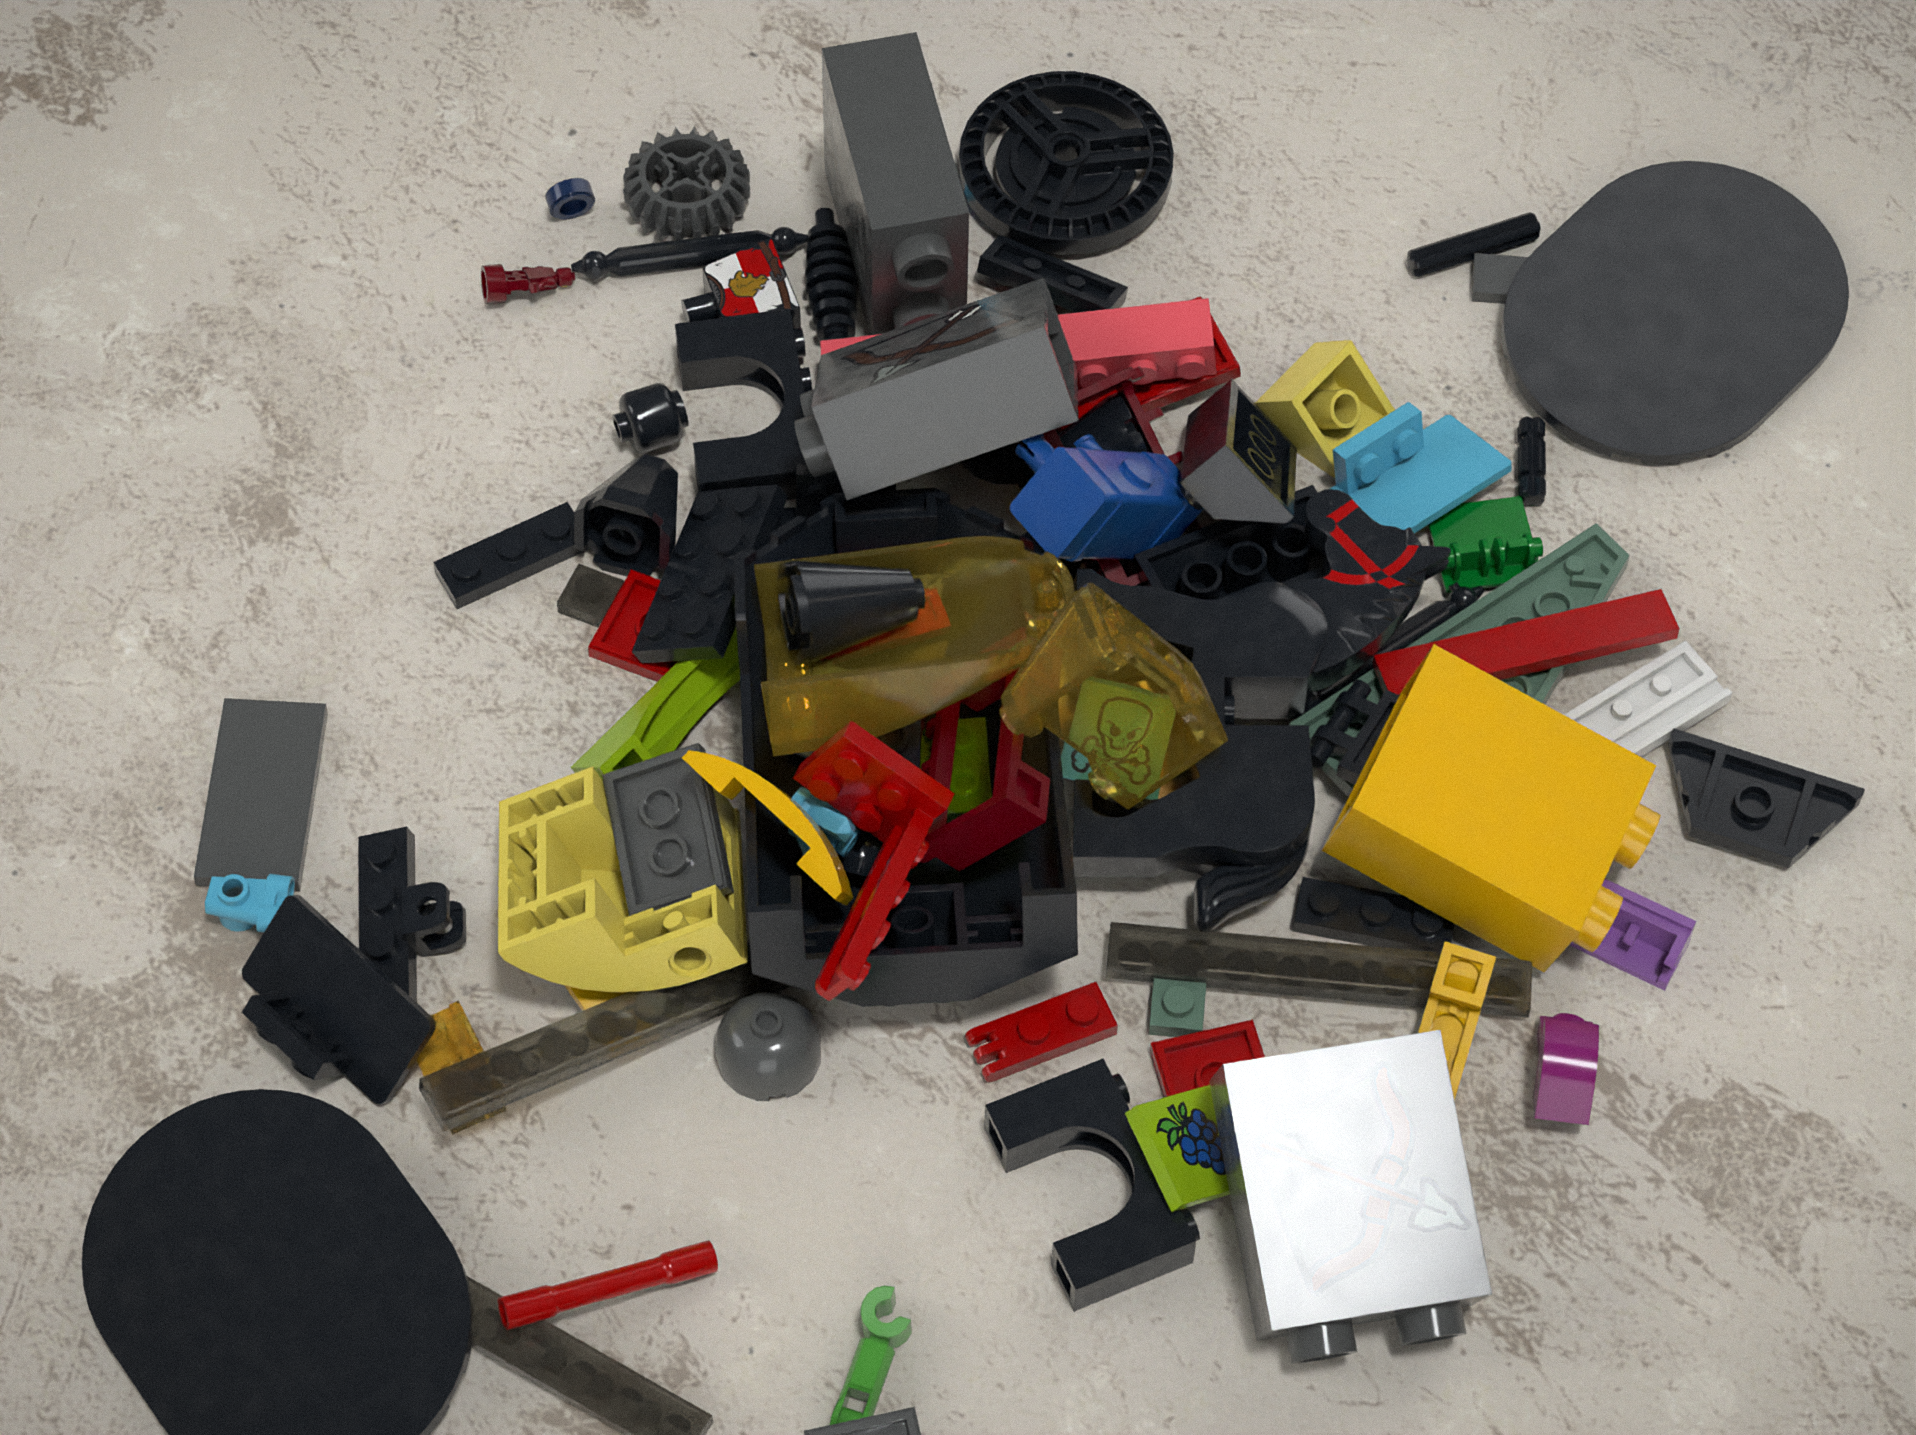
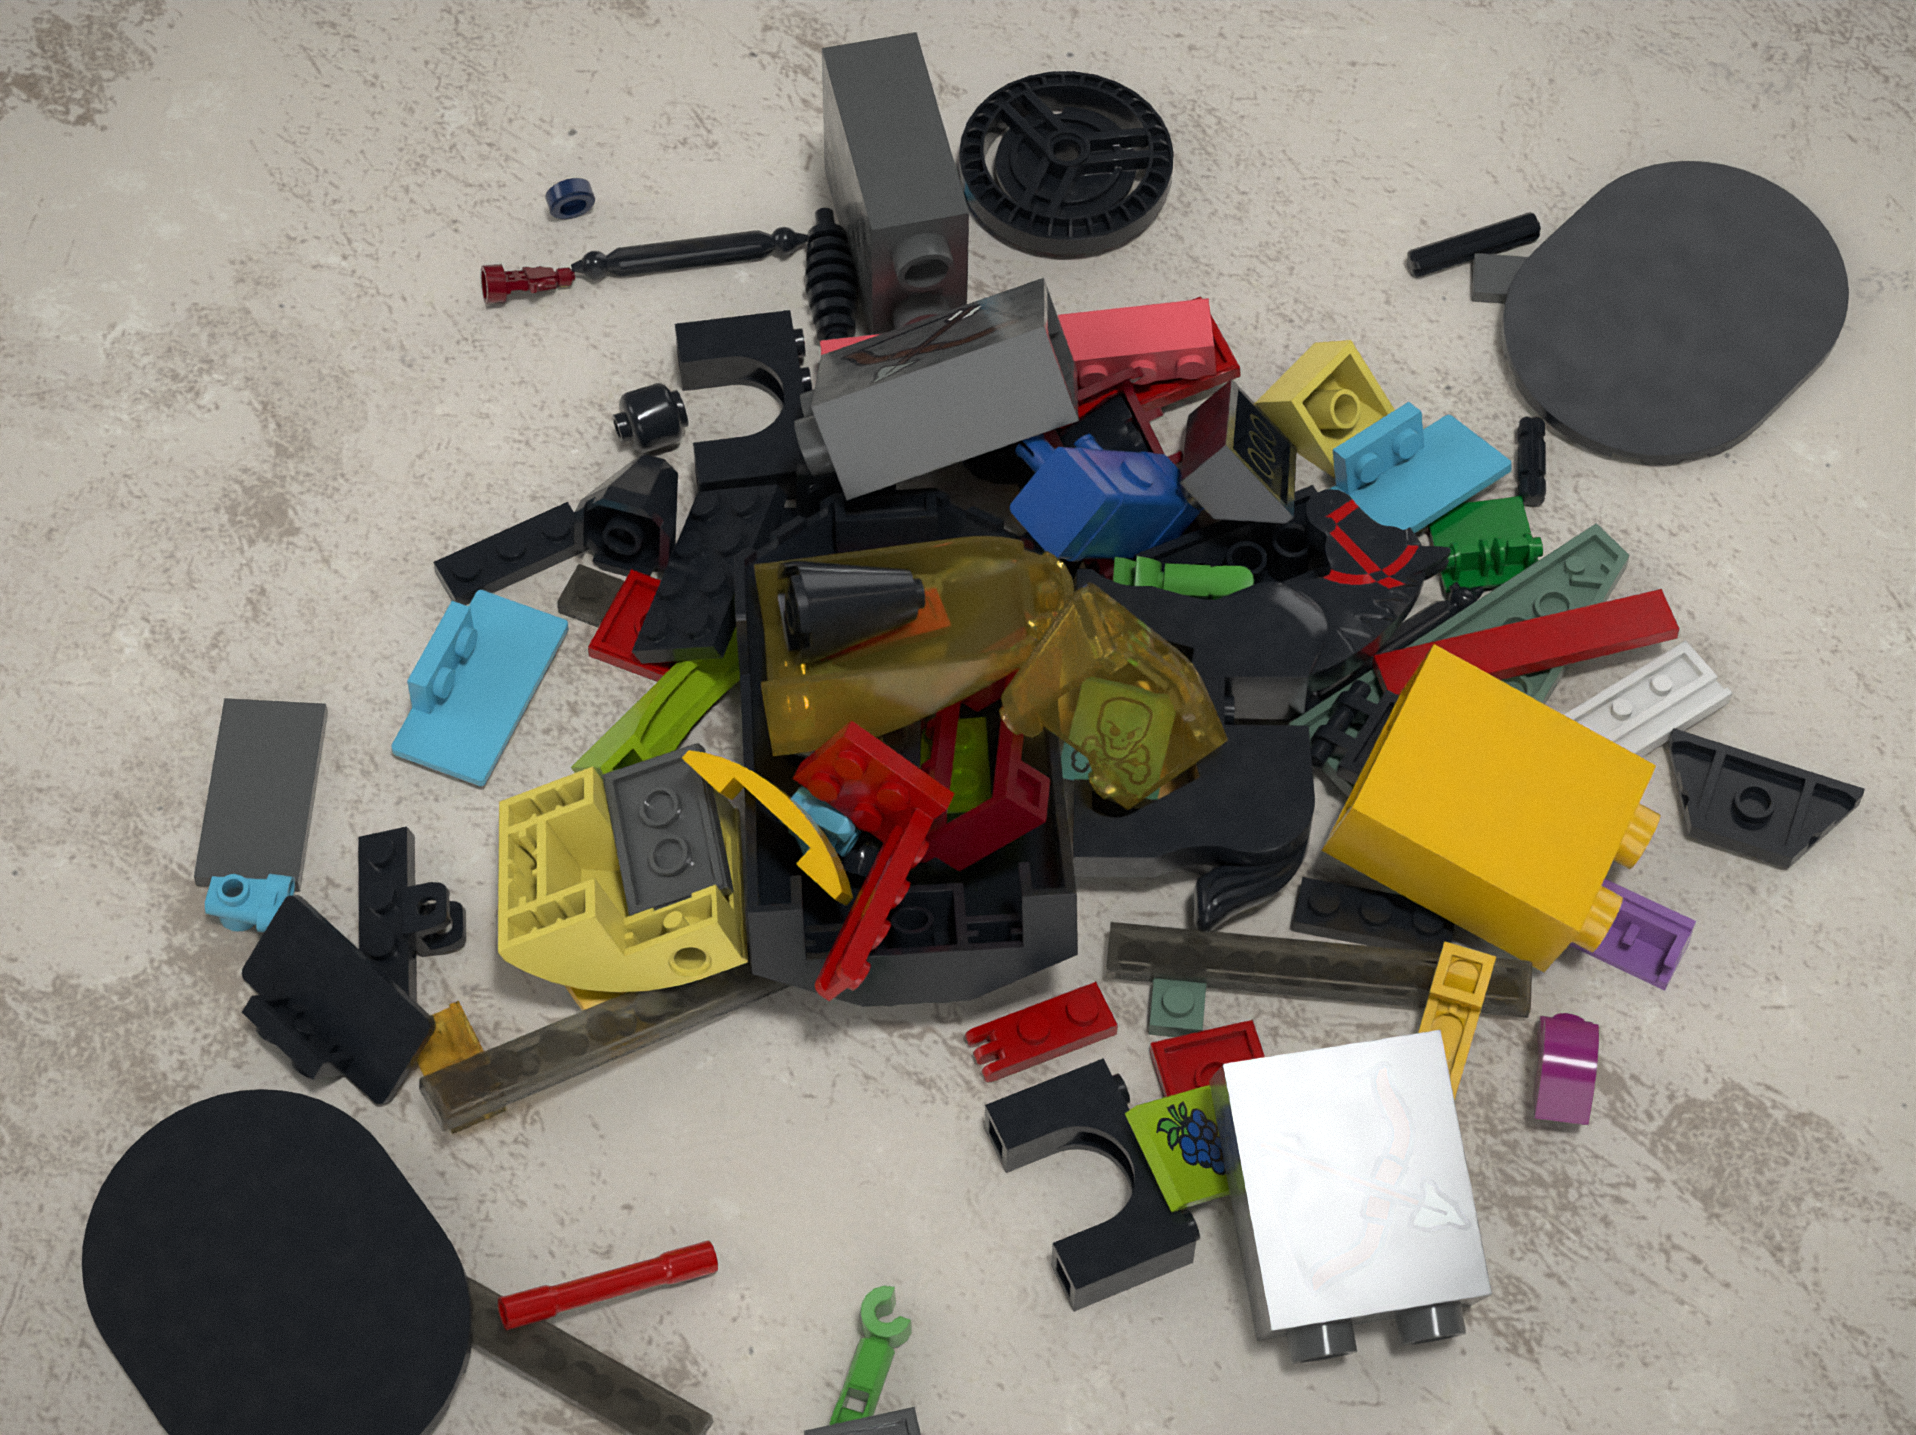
dark grey gear [623,126,751,242] -> none
torso [681,238,801,329] -> none
dark grey cylinder [715,992,821,1101] -> none
black plate [977,235,1128,313] -> none
none -> medium azure bracket [391,590,569,786]
none -> bright green piece [1113,556,1254,600]

